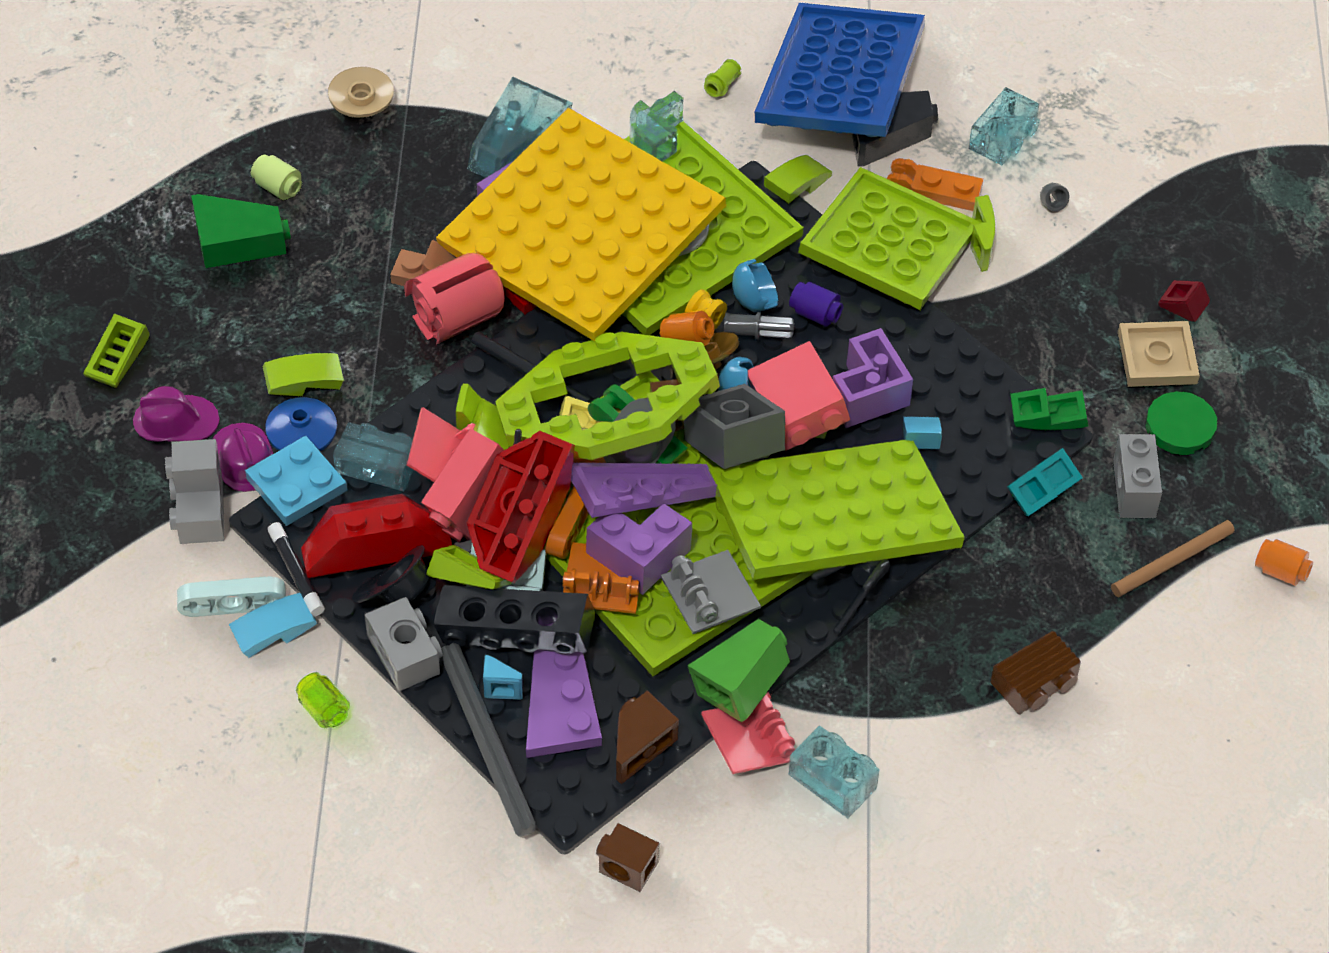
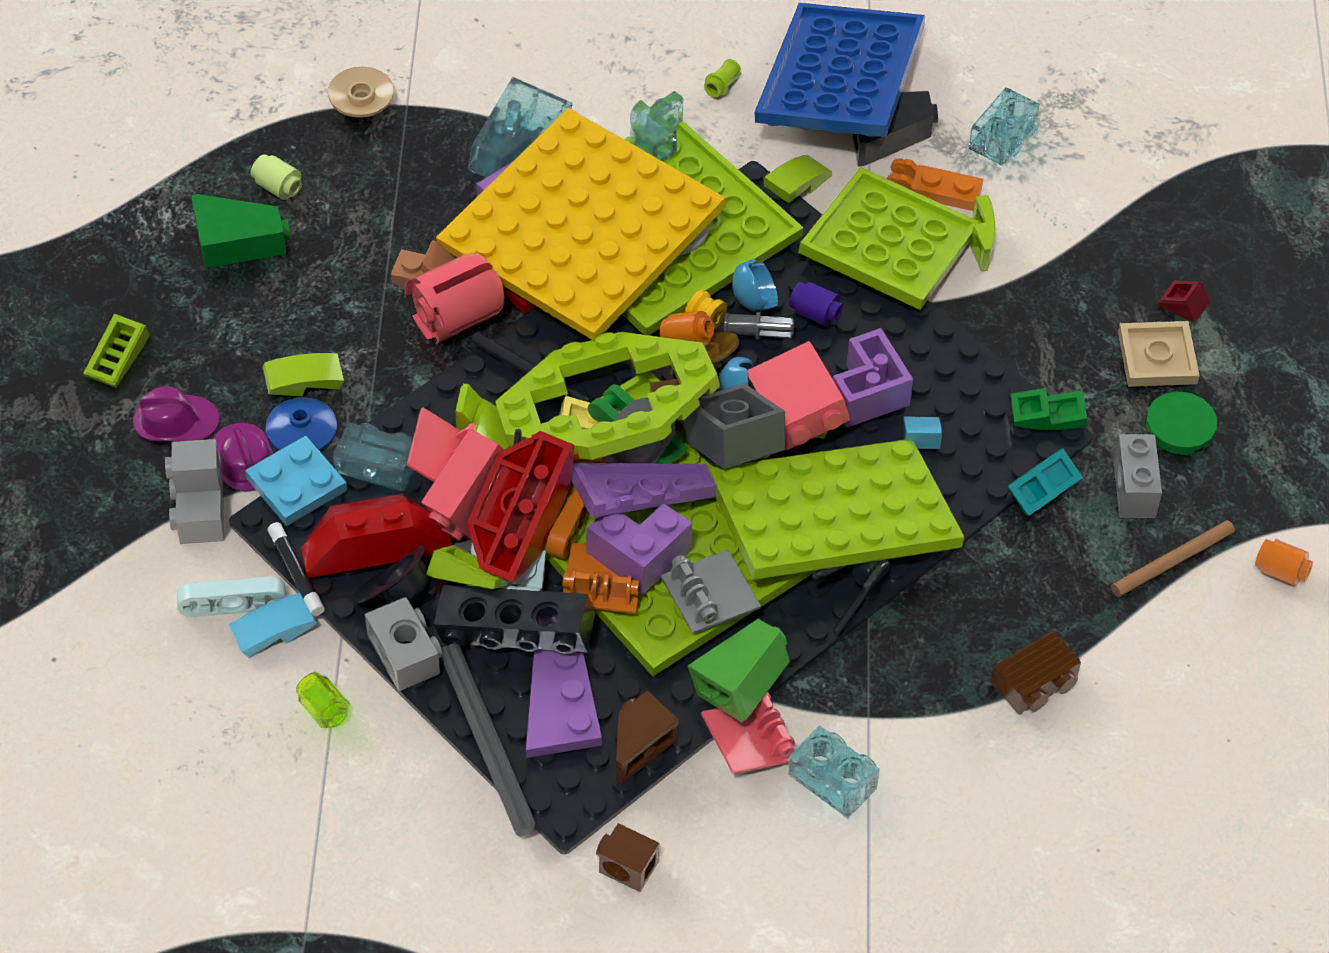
medium azure slope [483,655,523,700] -> none
dark grey hinge [1040,182,1070,211] -> none

